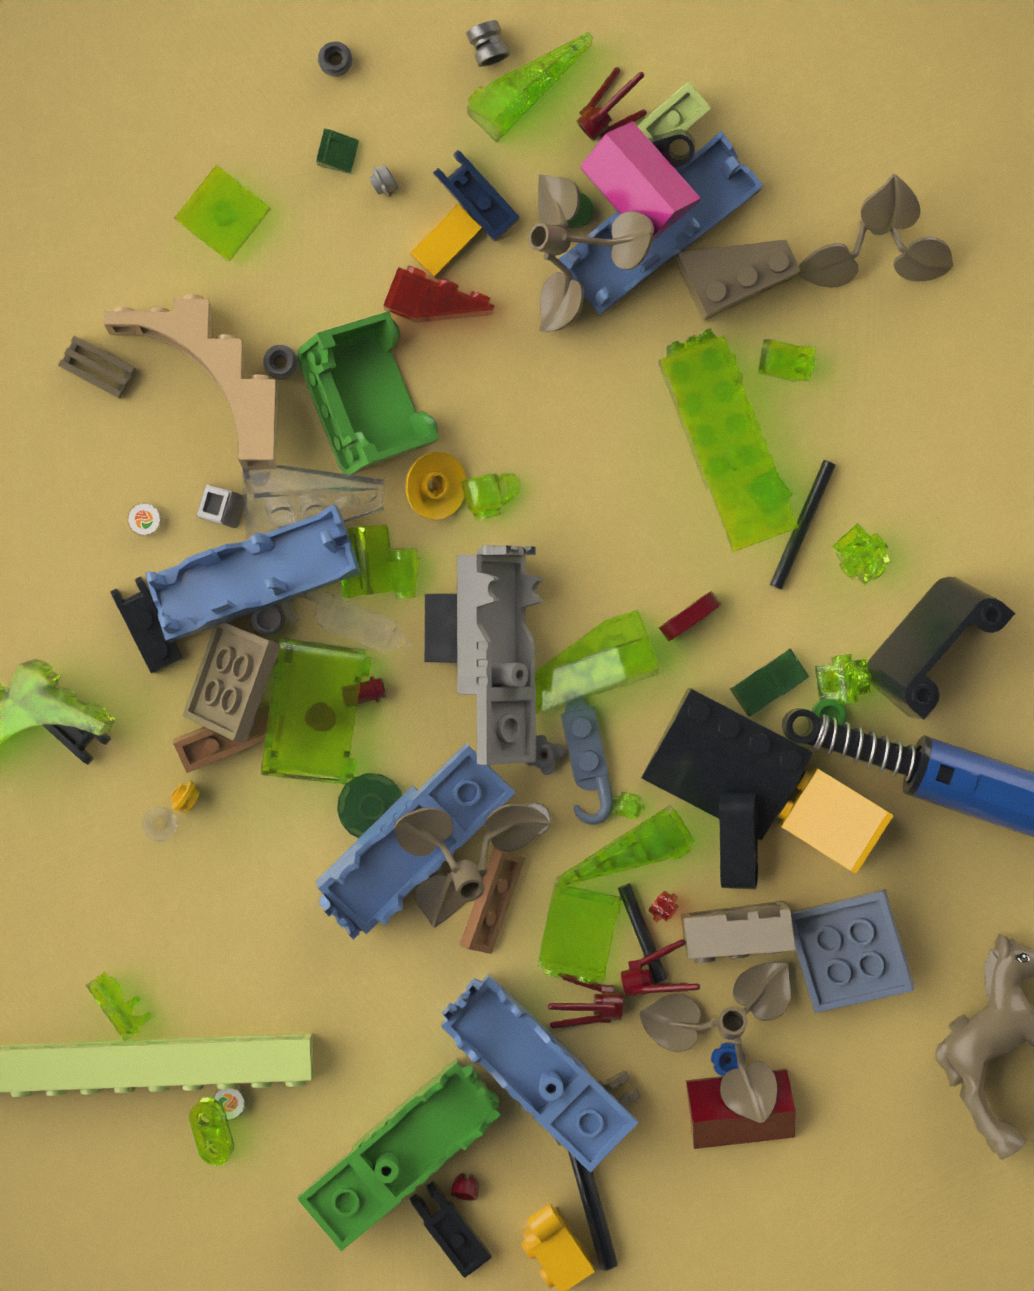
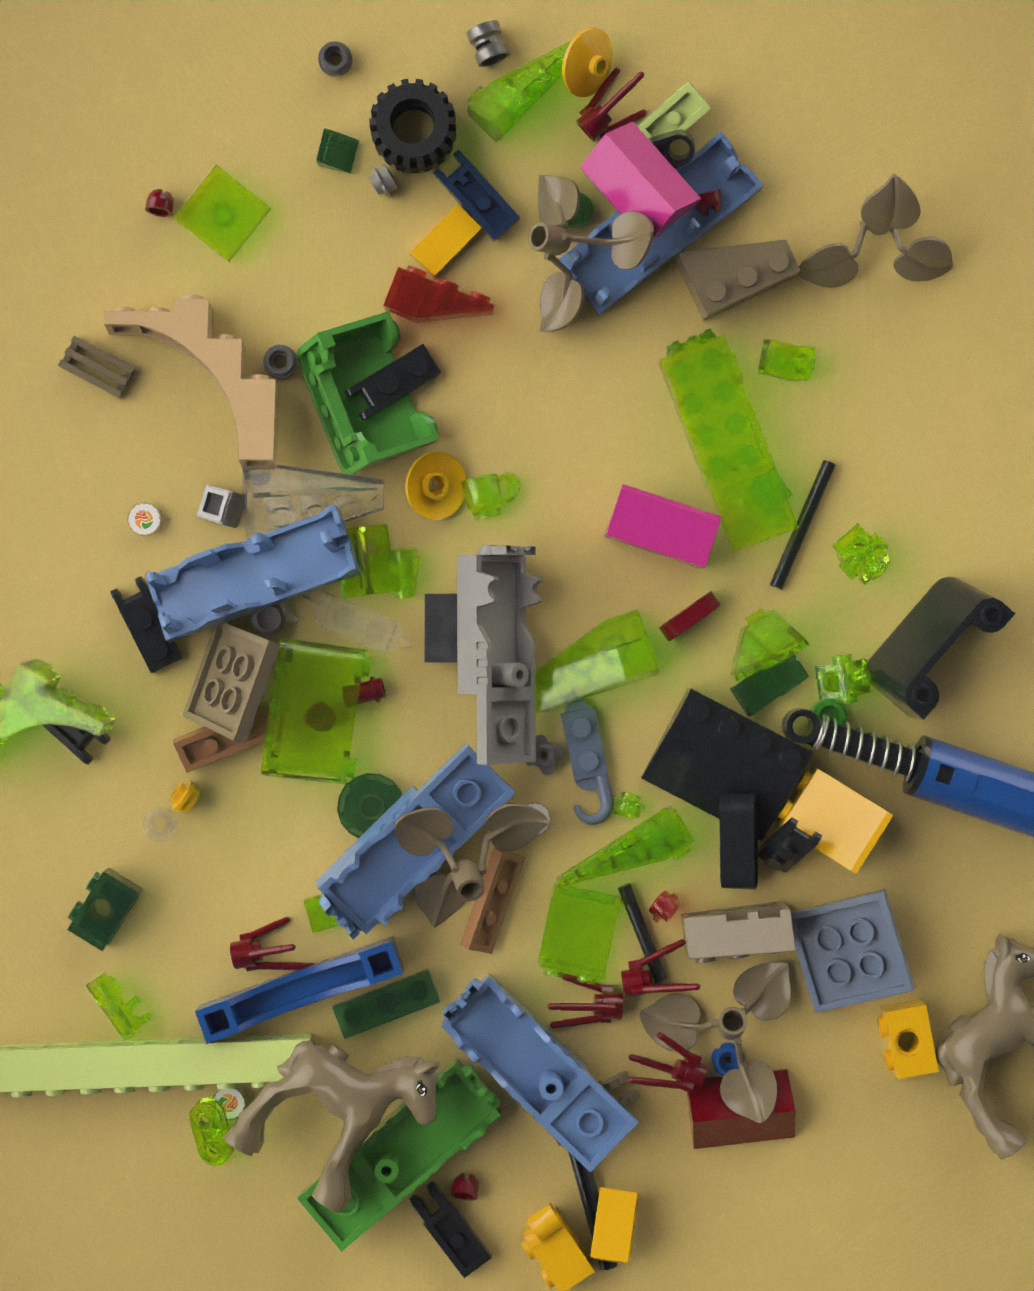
none -> clear green brick [67,868,144,951]
none -> dark red hinge [145,189,174,217]
none -> blue arch [195,936,404,1044]
none -> dark tan animal [223,1041,440,1213]
none -> dark red plant [230,917,315,972]
none -> clear neon green tile [303,894,340,933]
none -> clear green plate [332,968,440,1039]
none -> black hinge [344,344,441,421]
none -> black tyre [369,79,457,173]
none -> yellow dish [562,27,613,97]
none -> yellow hinge [590,1187,639,1265]
none -> dark pink slope [604,484,721,569]
none -> dark red plant [628,1032,707,1093]
none -> dark red hinge [696,189,723,216]
none -> clear neon green wedge [730,608,809,681]
none -> black hinge [758,817,822,873]
none -> yellow brick [877,999,939,1080]

